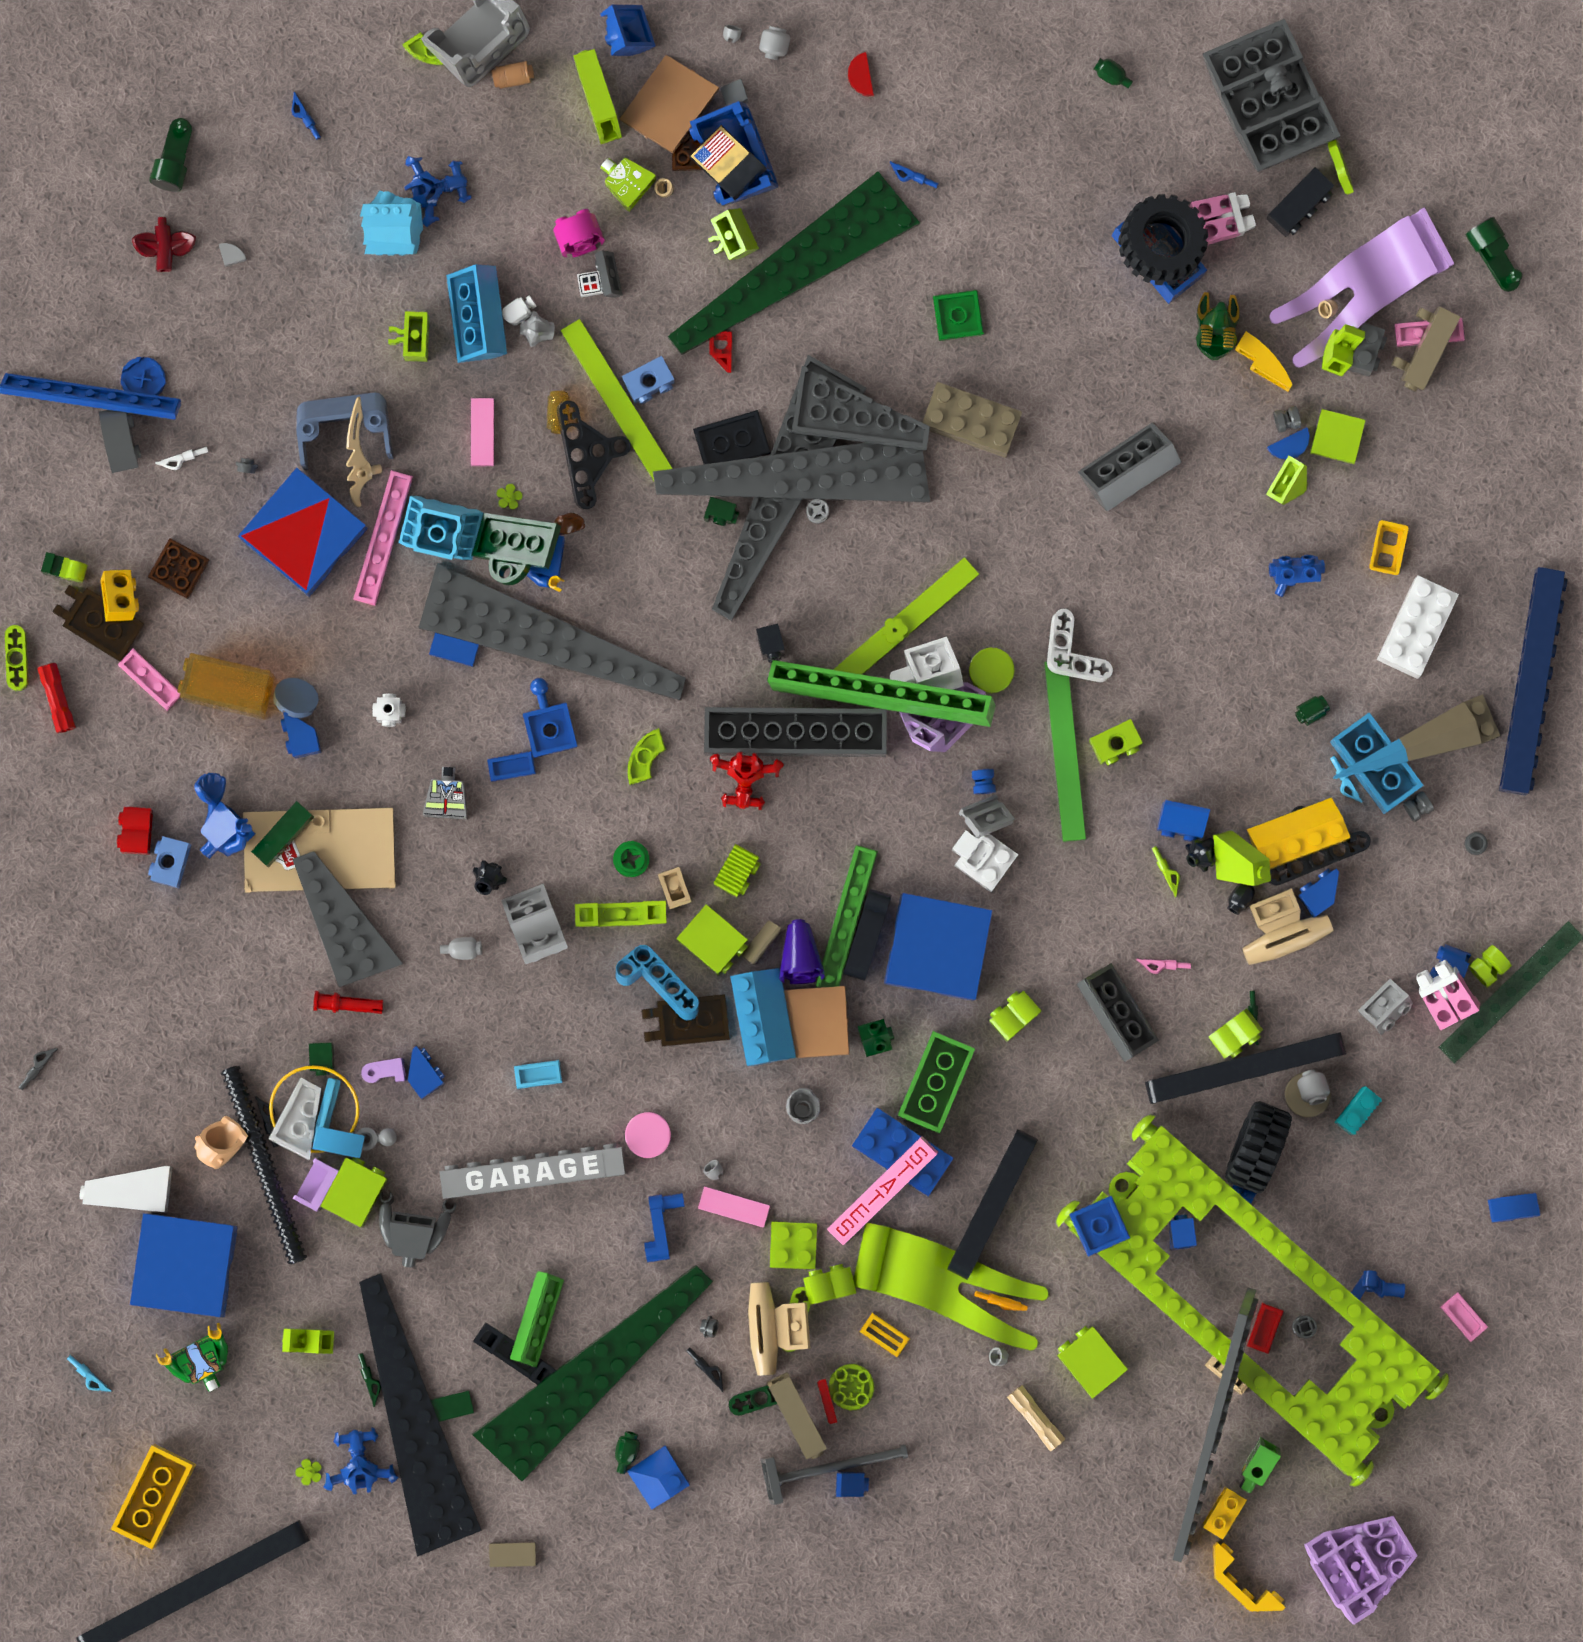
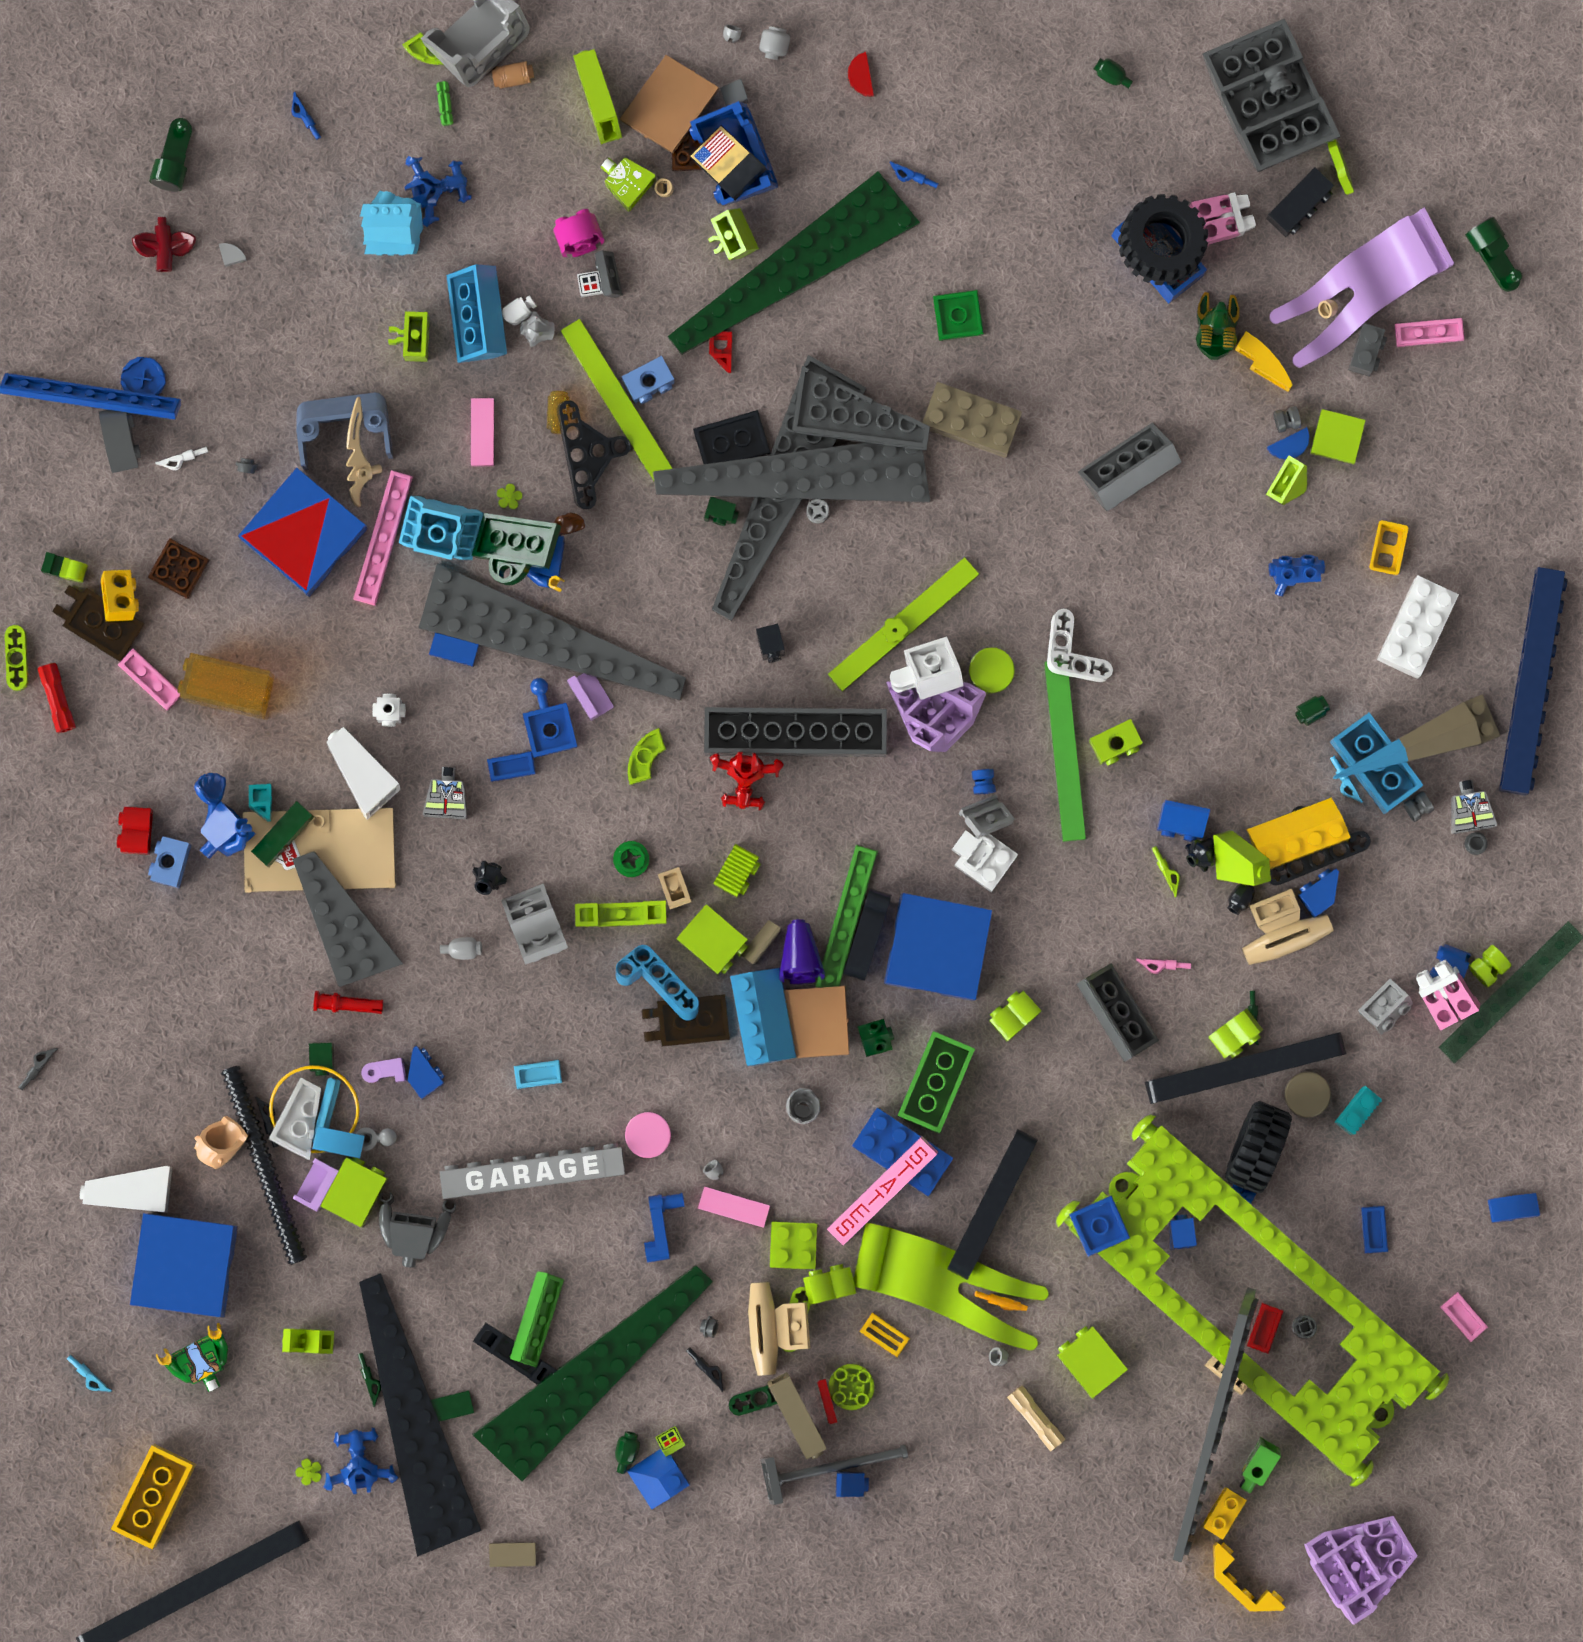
sand blue tile [273,678,319,718] -> none
blue slope [281,712,321,759] -> none
blue brick [600,5,656,56] -> none
bright green brick [767,660,996,727] -> none
light grey head [1297,1070,1330,1105] -> none
lime brick [1322,324,1365,377] -> none
blue pin [1351,1270,1405,1300] -> none
dark tan brick [1391,307,1460,392] -> none
none -> teal slope [249,784,272,822]
none -> white slope [327,727,401,820]
none -> bright green axle [436,81,453,126]
none -> lavender panel [567,674,614,721]
none -> lime tile [655,1426,686,1457]
none -> blue tile [1361,1206,1388,1253]
none -> torso [1451,780,1497,834]

